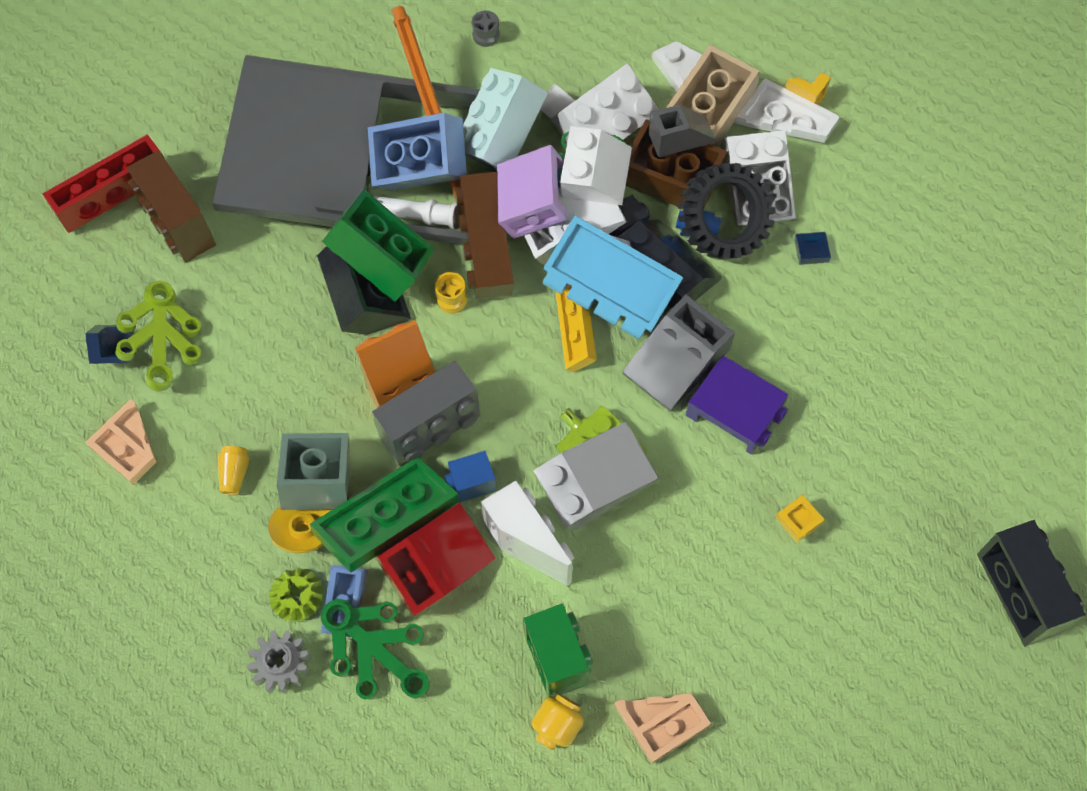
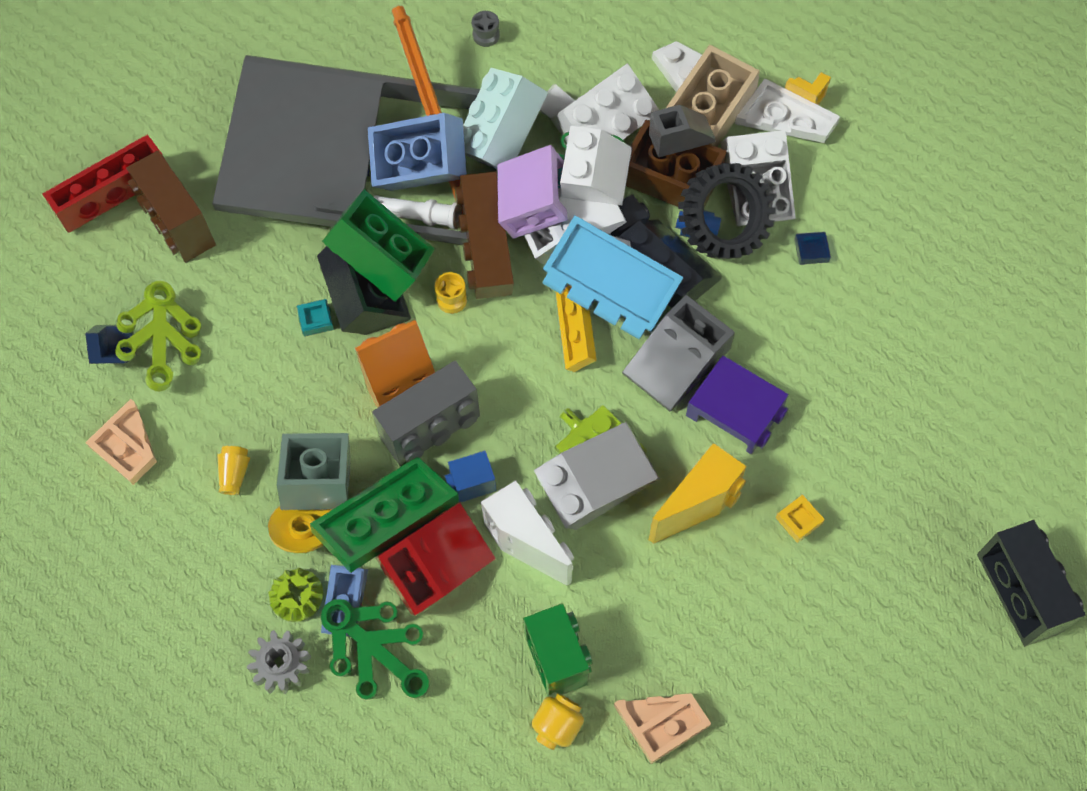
none -> teal tile [297,299,334,337]
none -> yellow slope [648,443,747,544]

